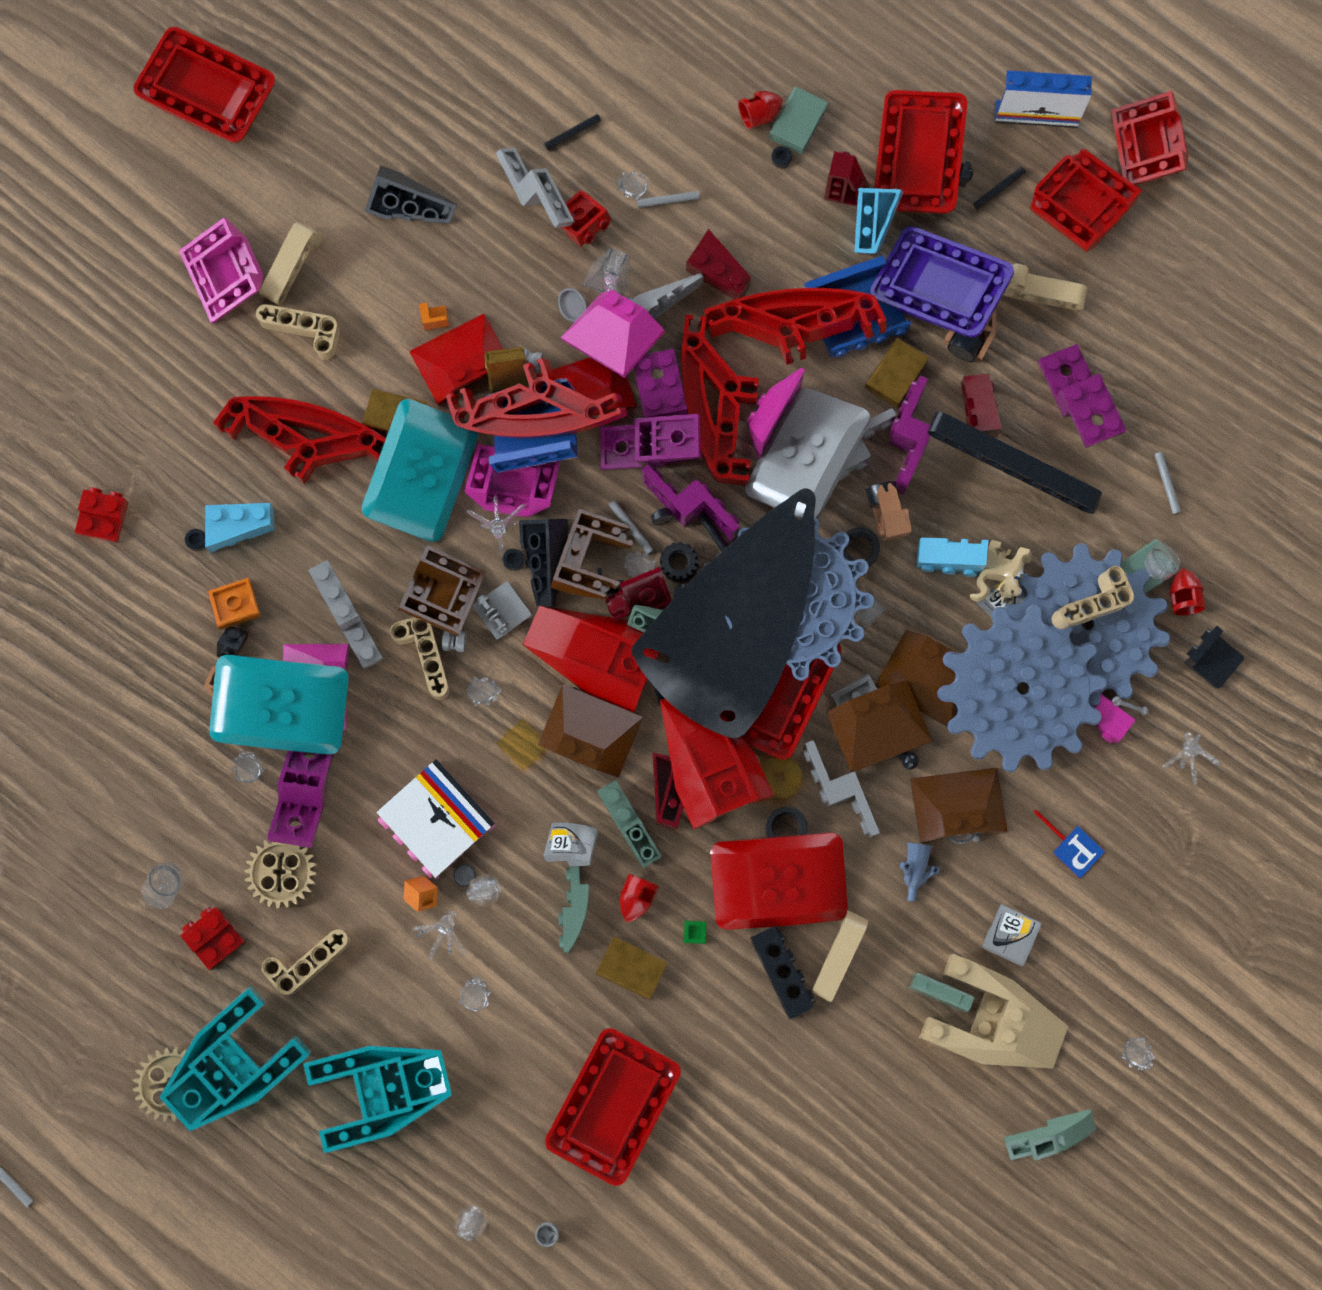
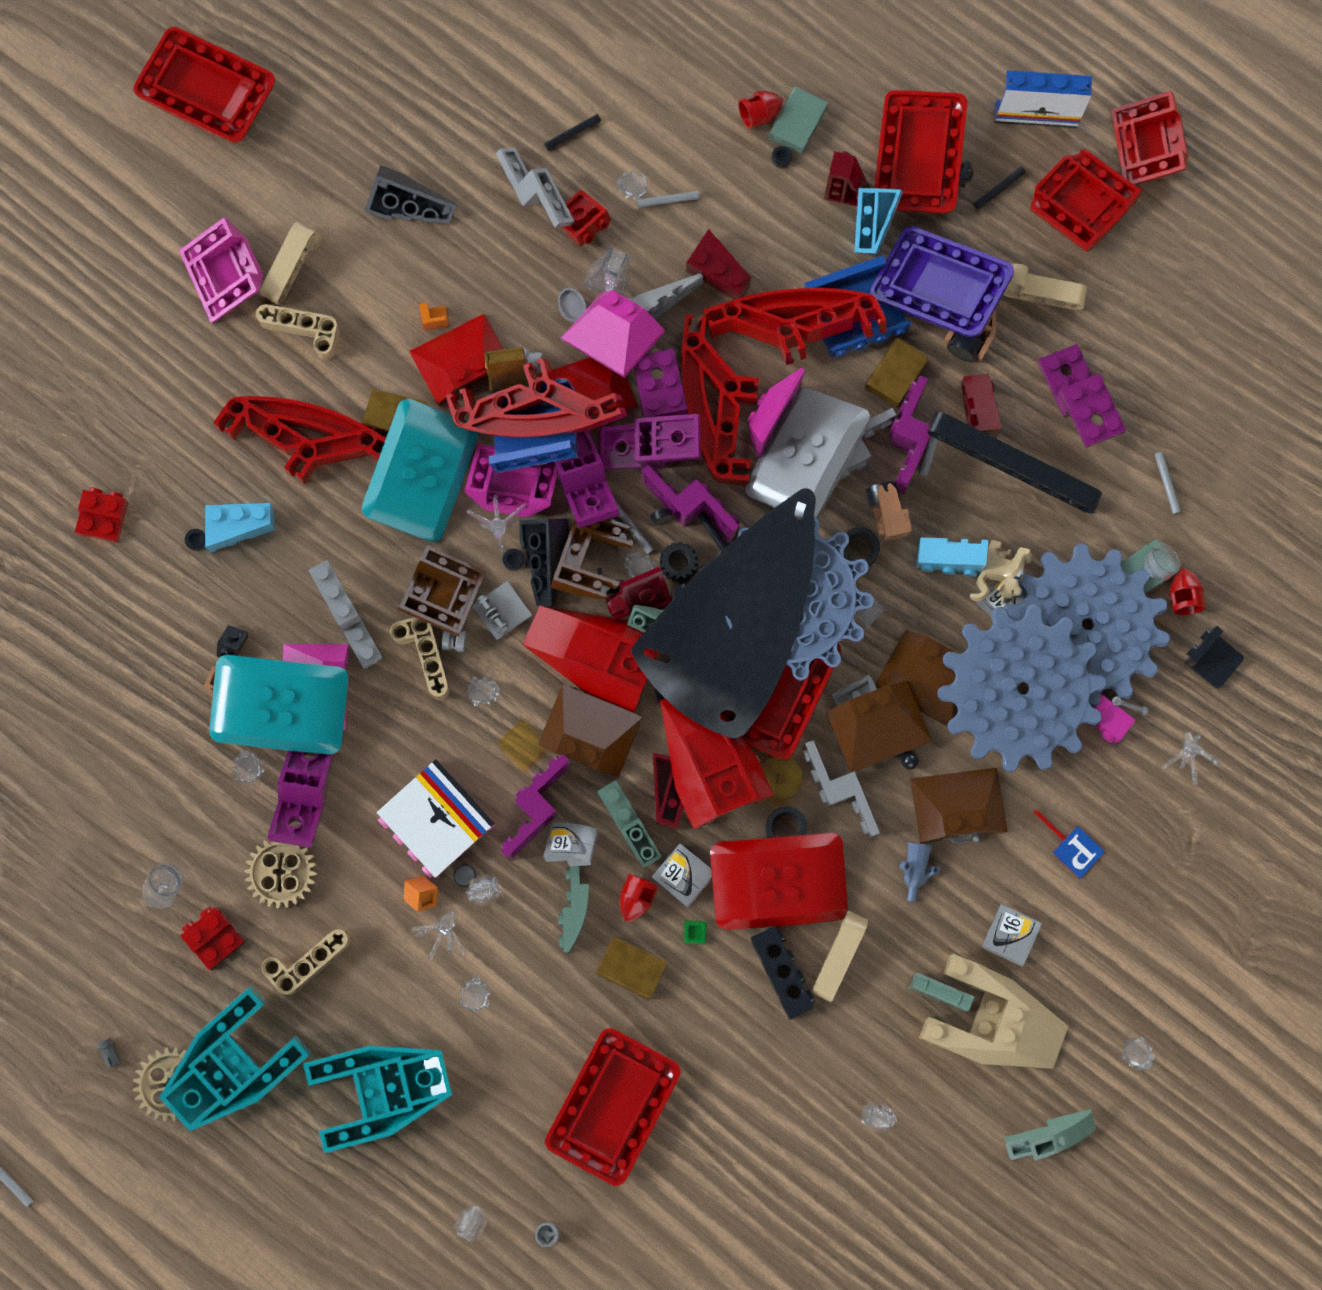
orange plate [208,577,261,630] -> none
tan beam [1052,566,1134,629] -> none
none -> dark grey pin [97,1038,121,1069]
none -> magenta bracket [501,754,571,861]
none -> magenta bracket [555,430,620,528]
none -> slope [652,844,712,908]
none -> clear head [861,1101,896,1133]
none -> light grey bar [919,436,938,477]

